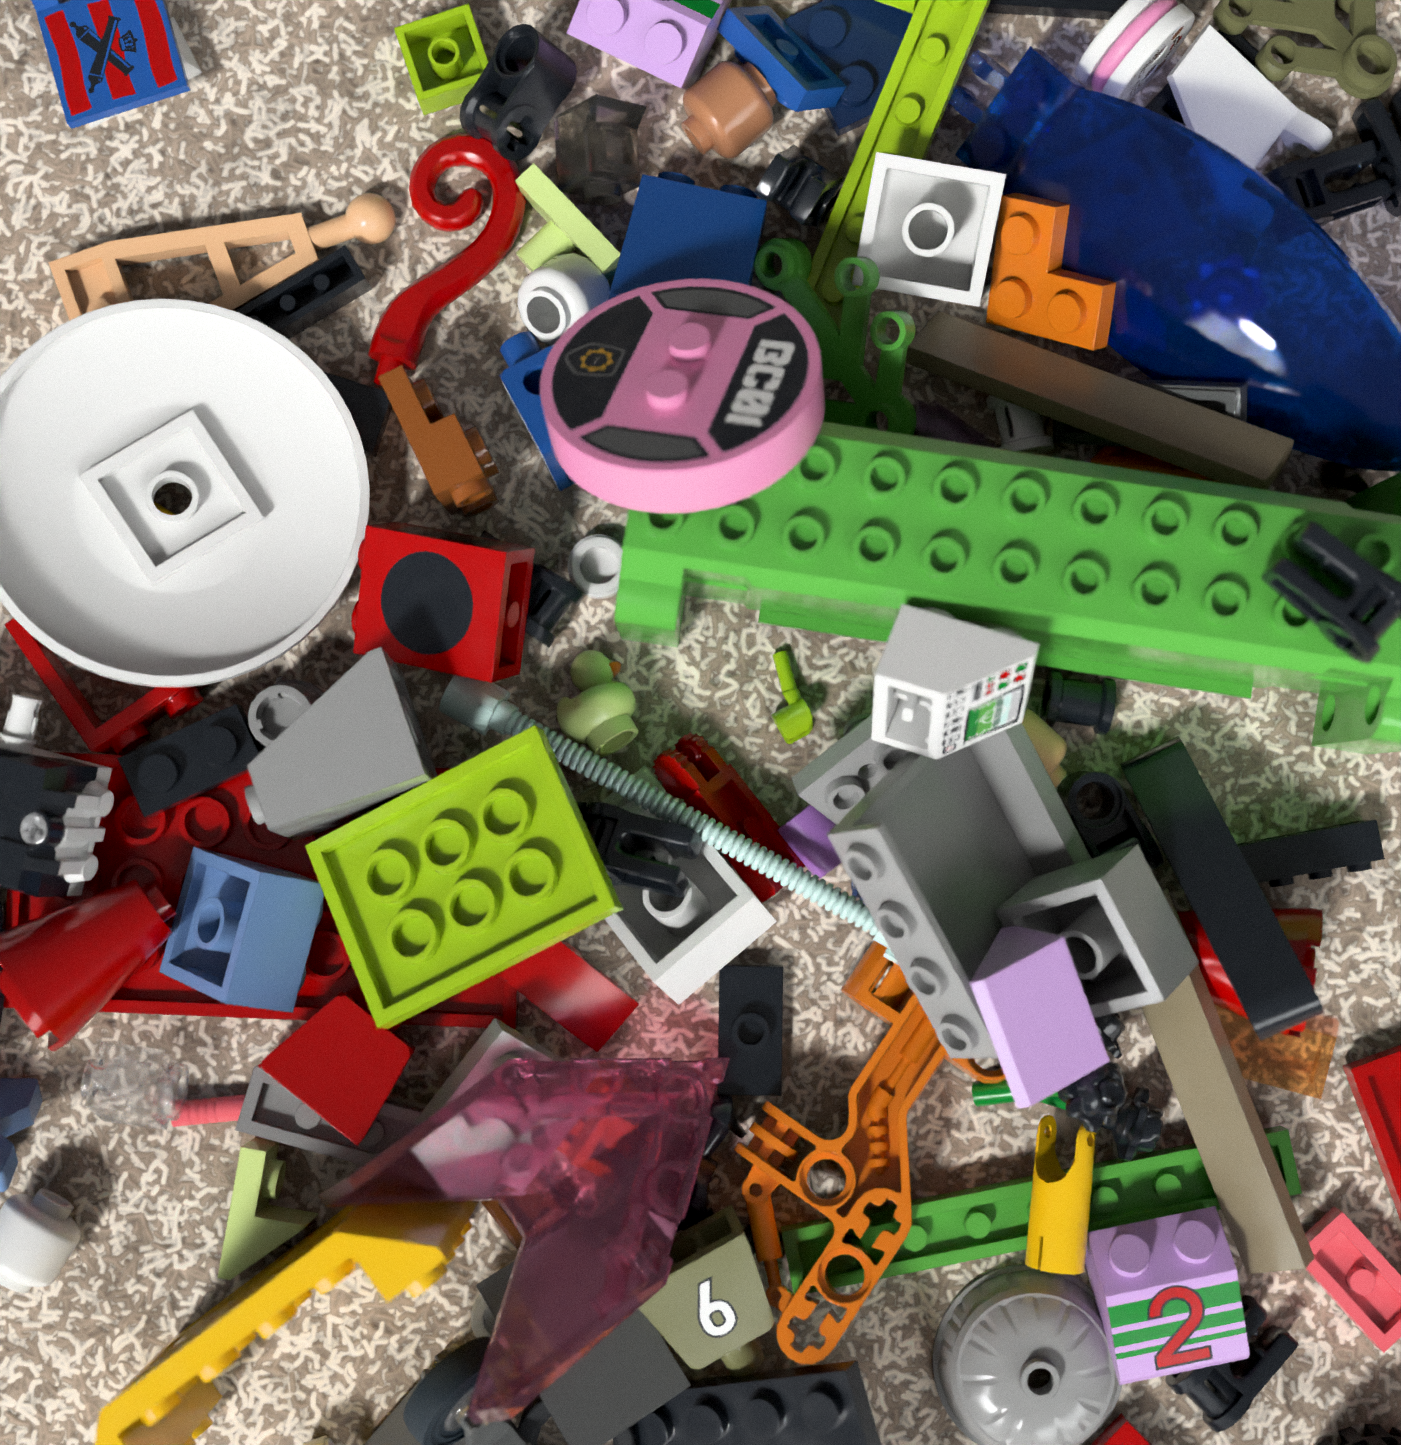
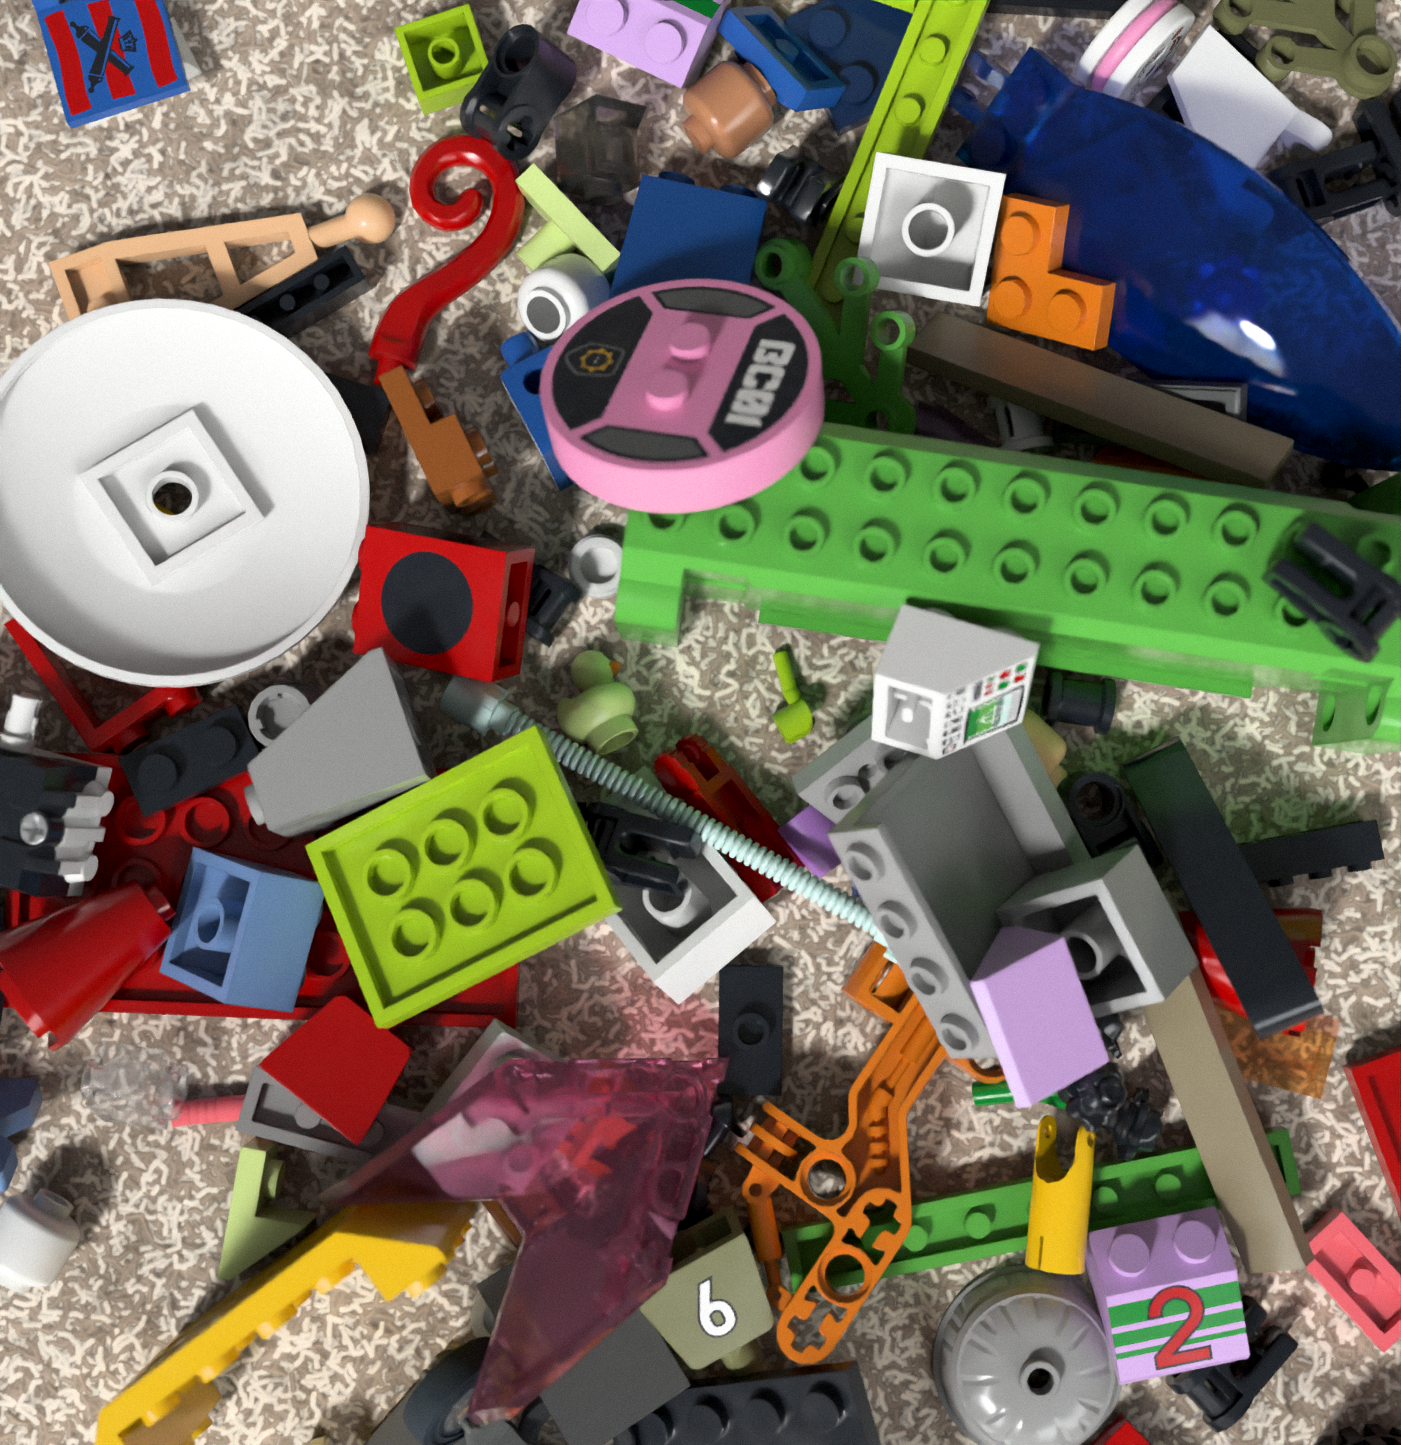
red slope [498,940,639,1053] -> none

